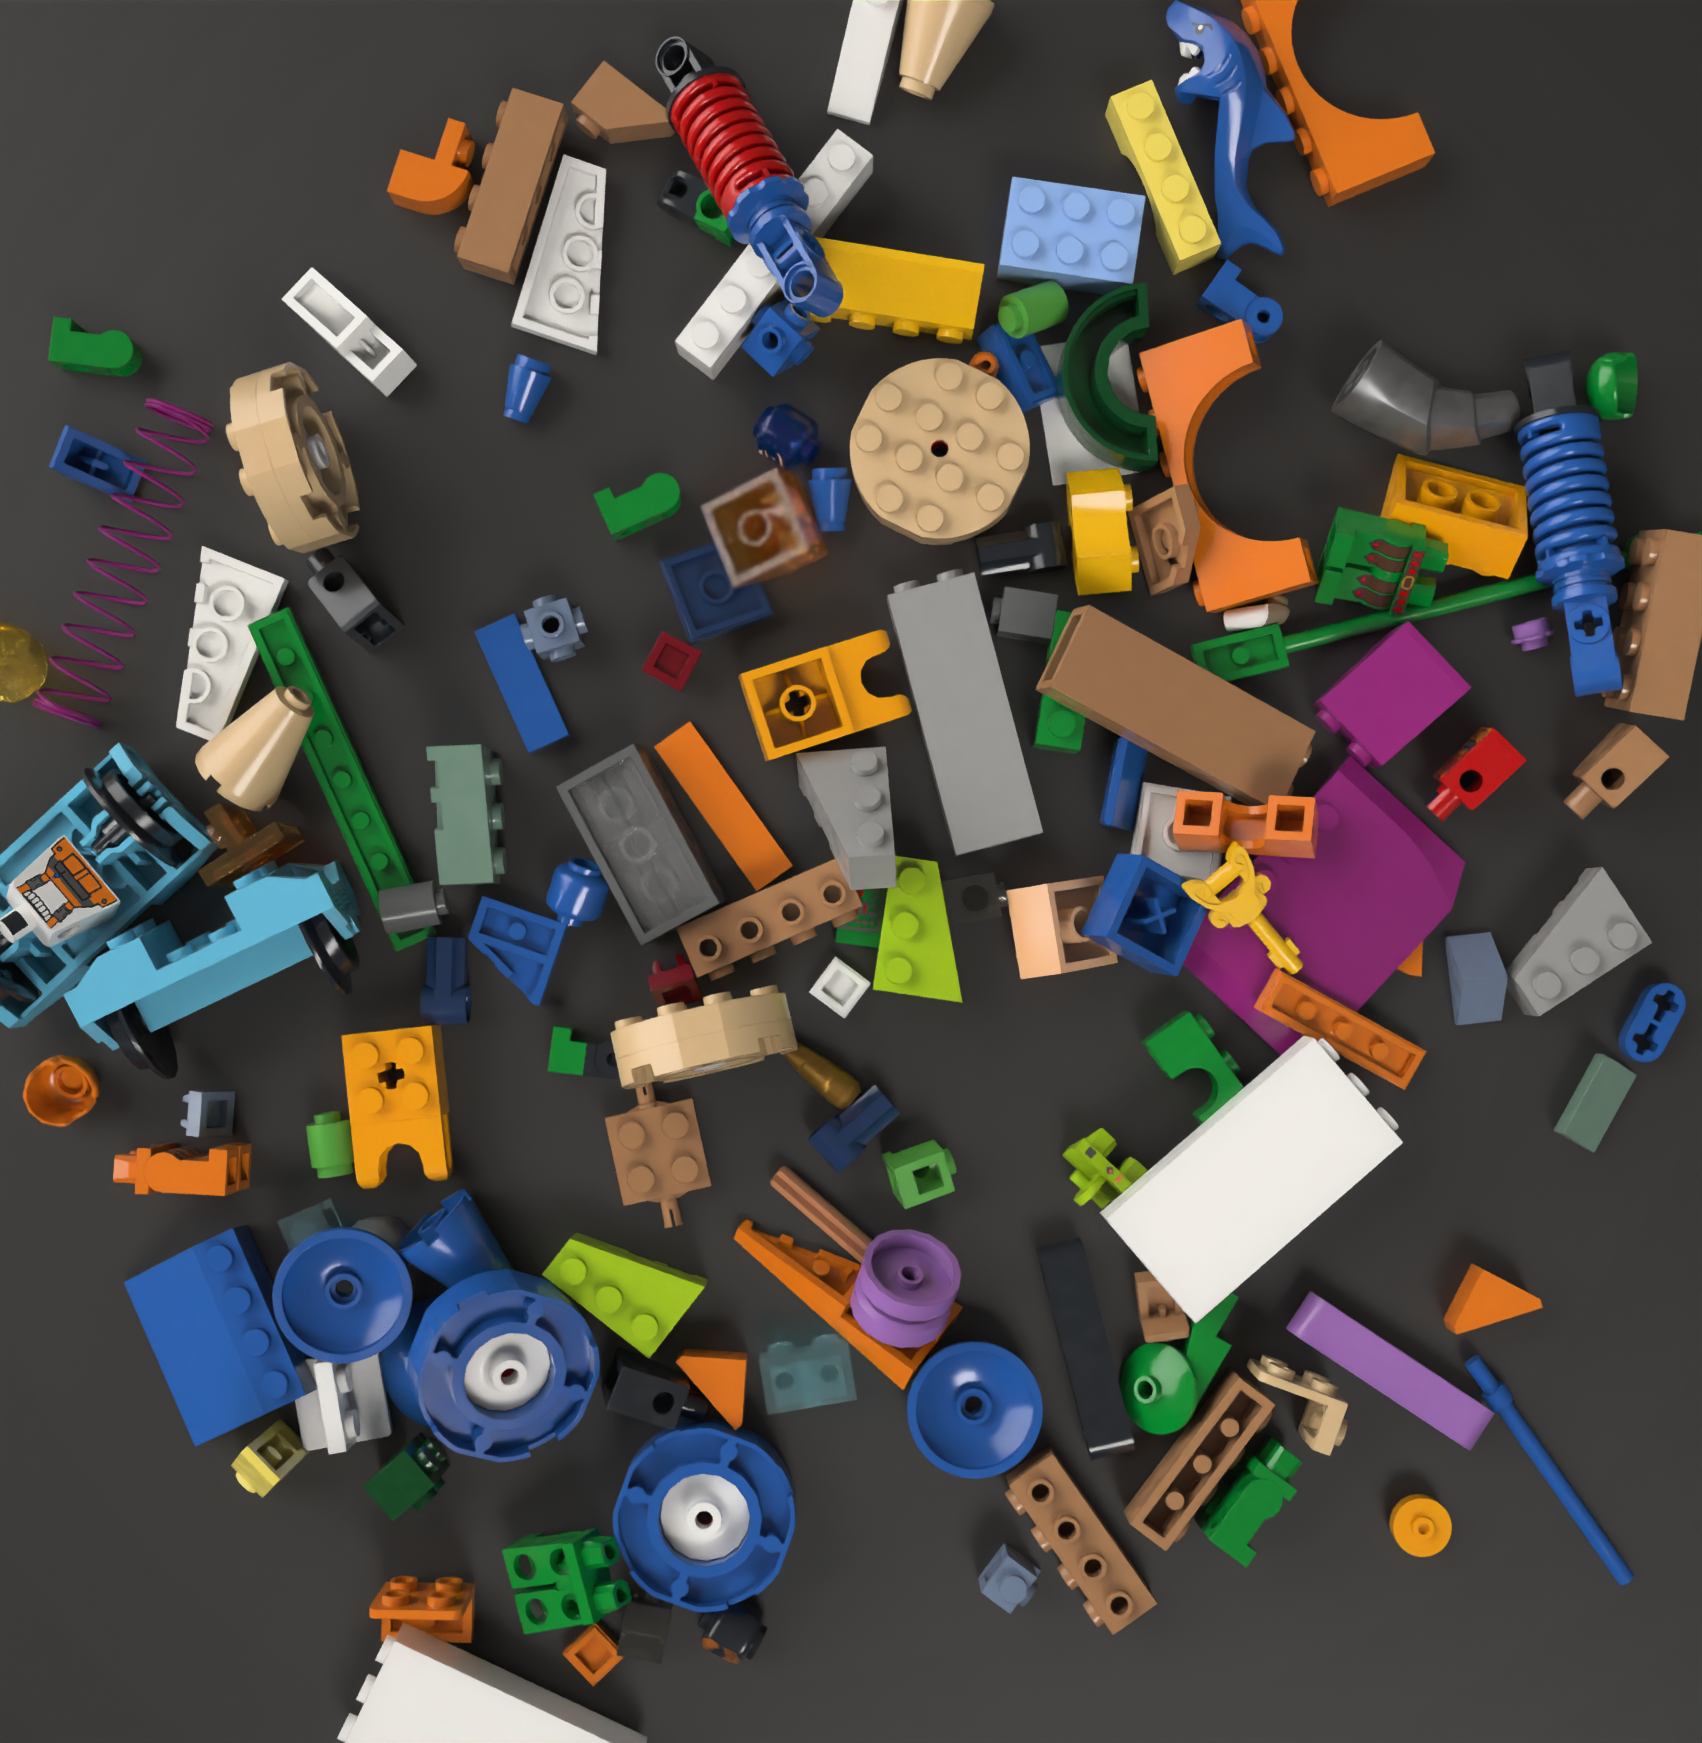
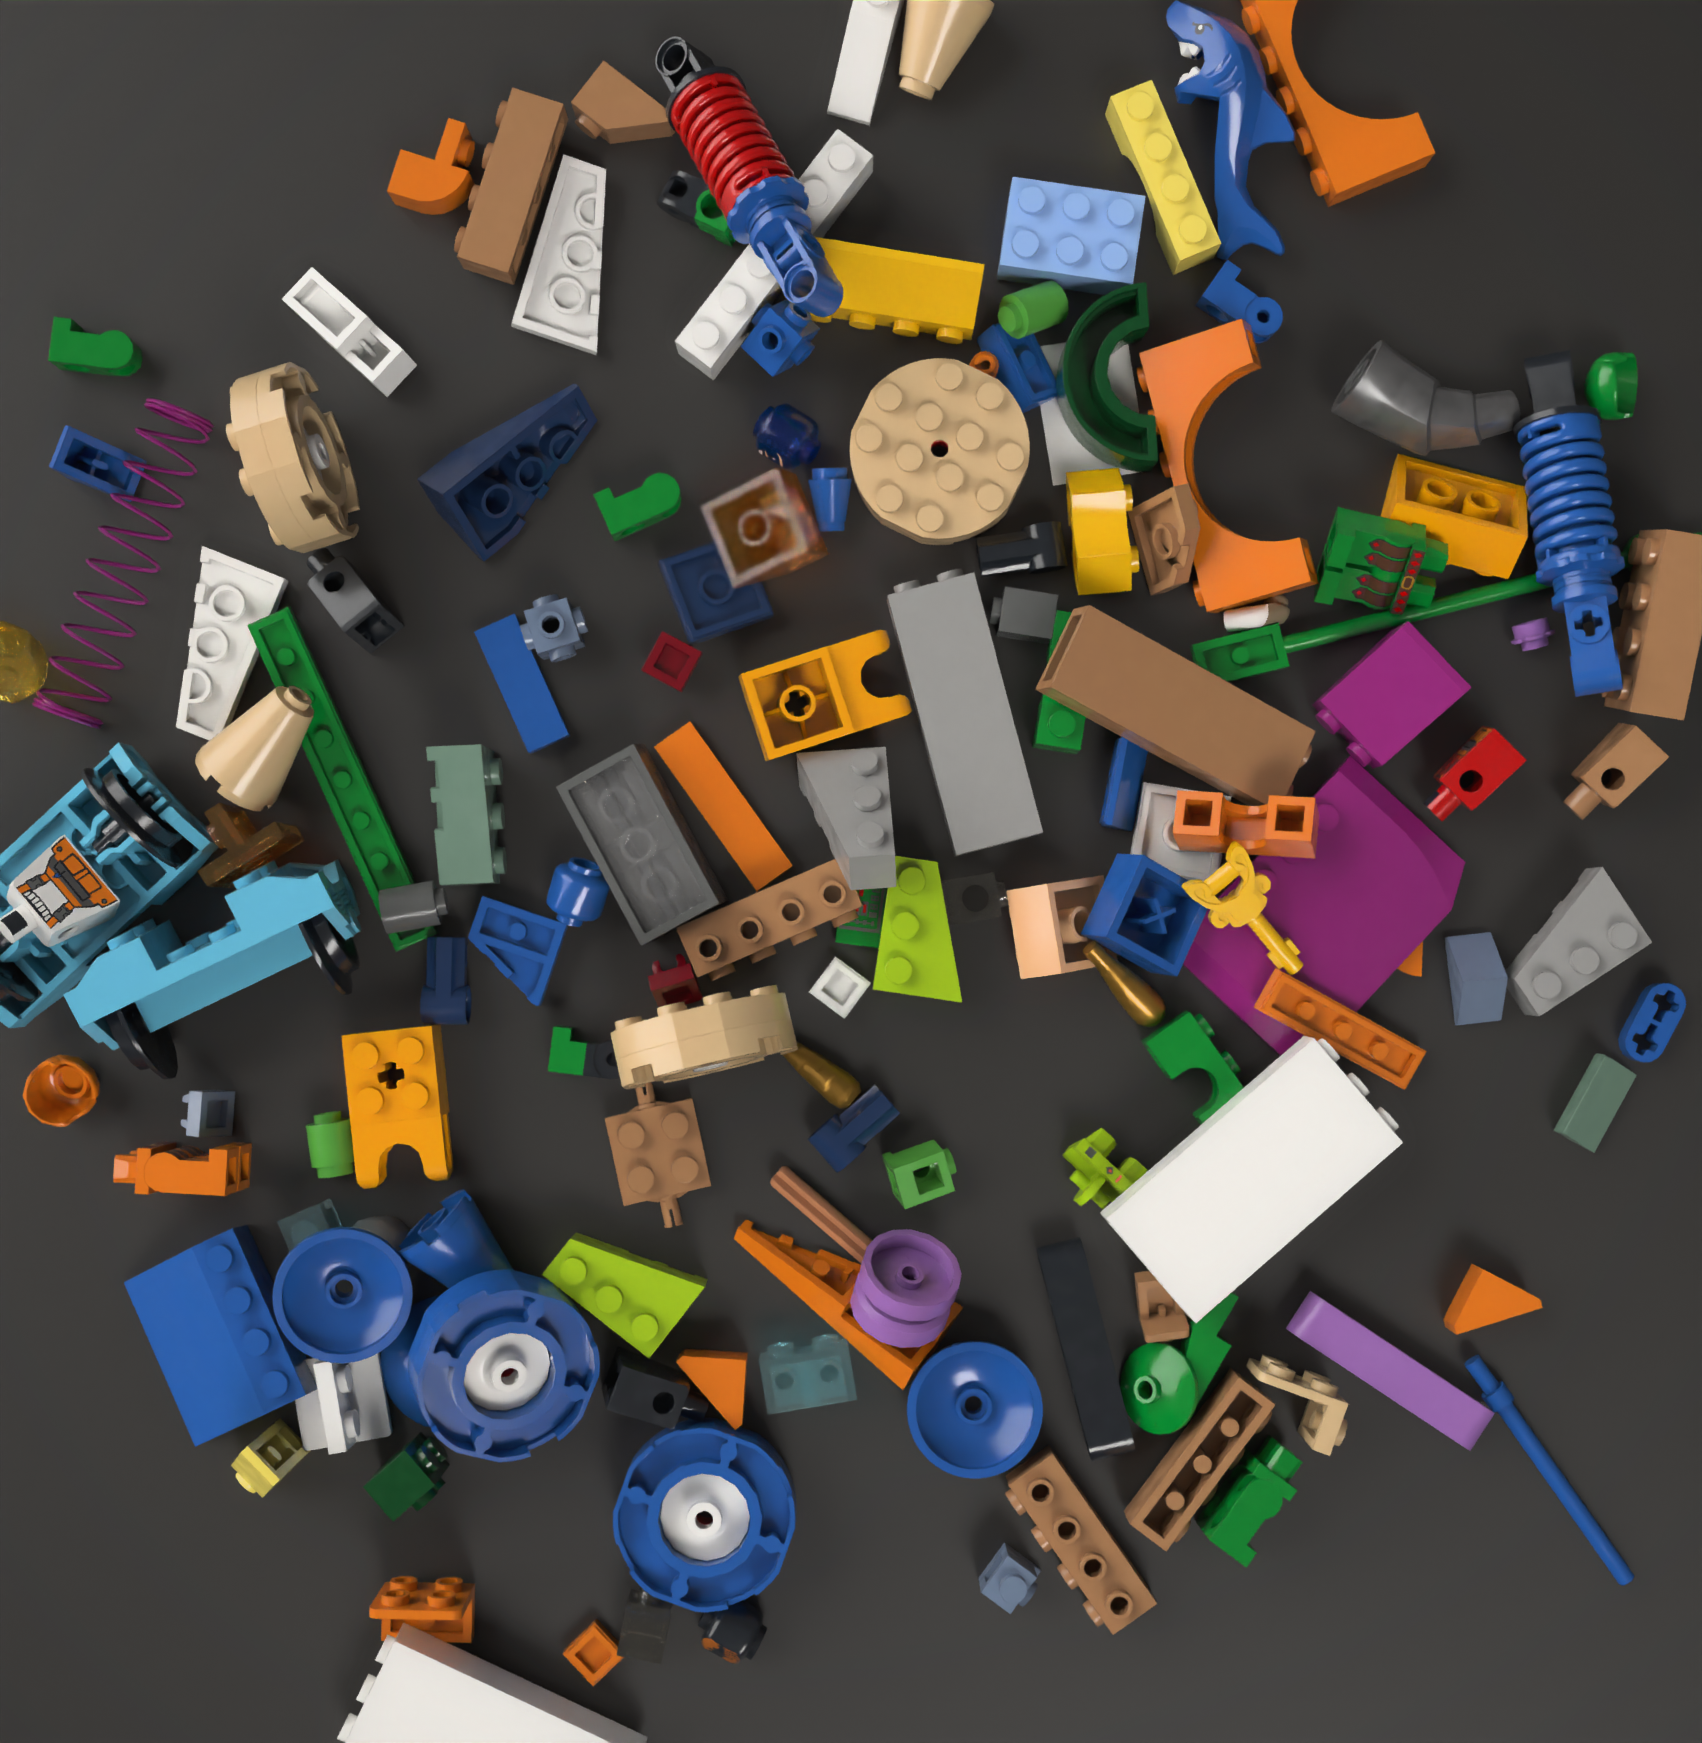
green hips [502,1528,632,1634] -> none
blue cone [503,354,552,424] -> none
light orange wheel [1389,1494,1452,1557] -> none
none -> dark blue wedge [417,384,597,561]
none -> pearl gold piece [1083,941,1166,1027]

